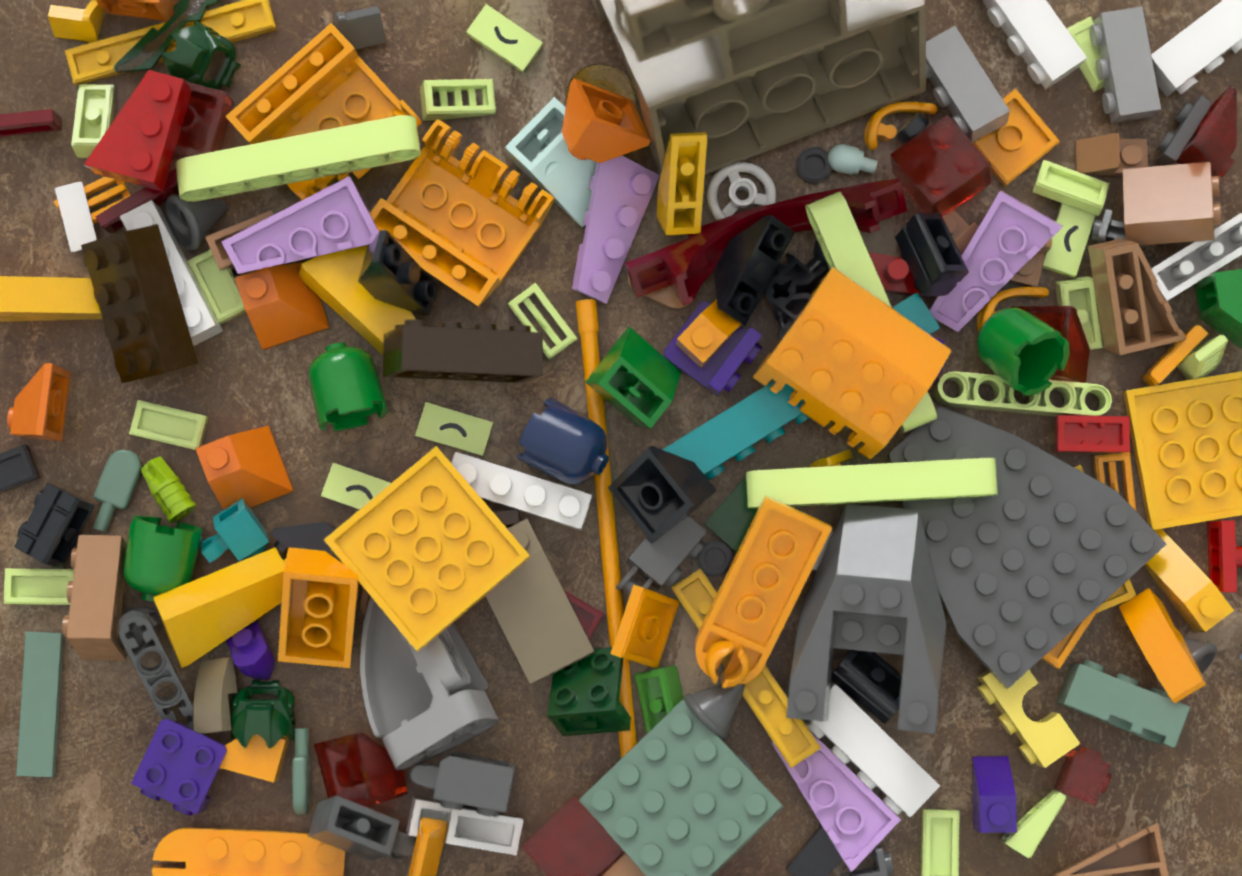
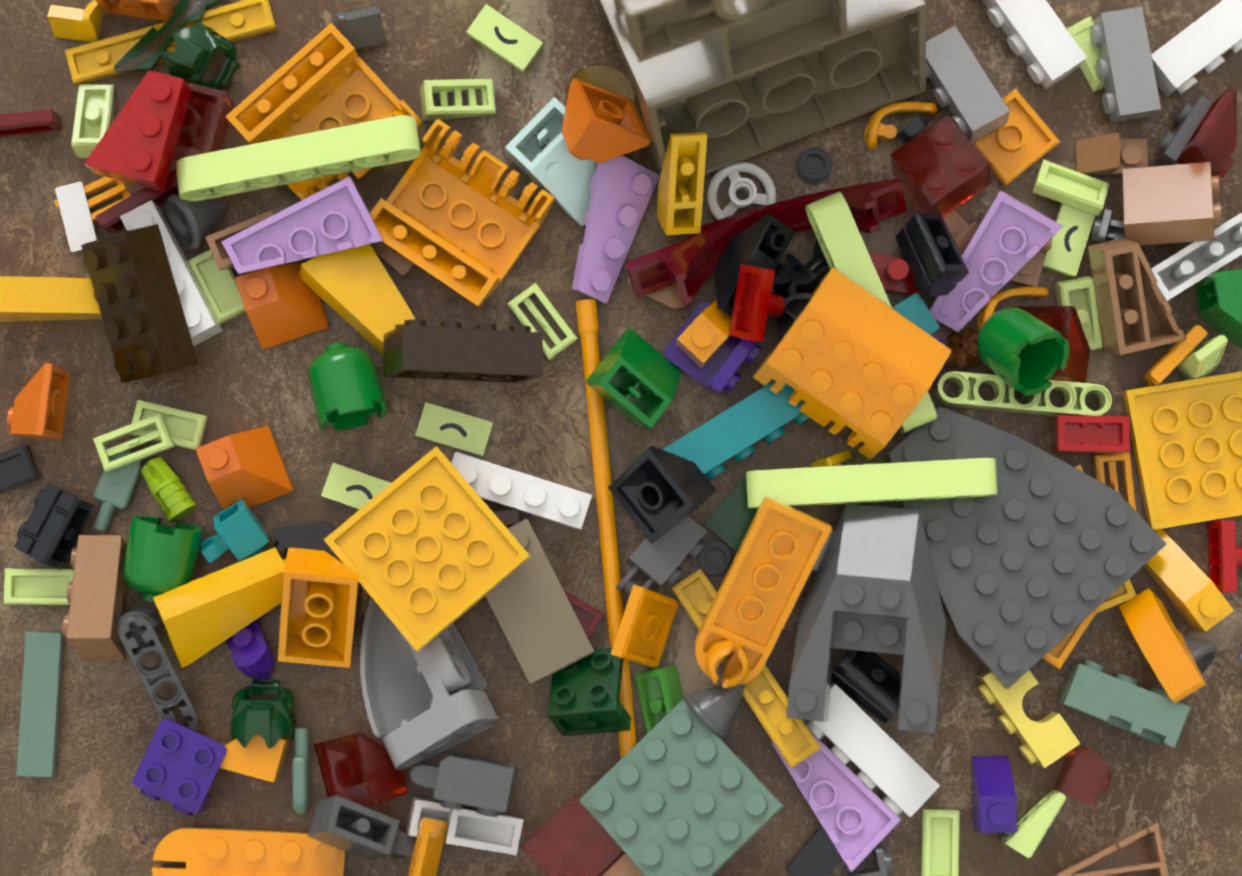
dark tan slope [193,657,237,734] -> none
black slope [358,230,437,316] -> none
dark blue cylinder [517,398,609,486] -> none
light aqua cylinder [828,144,877,175] -> none
none -> yellowish green tile [93,413,175,472]
none -> red tile [729,264,785,342]
none -> reddish brown plant [945,328,979,367]

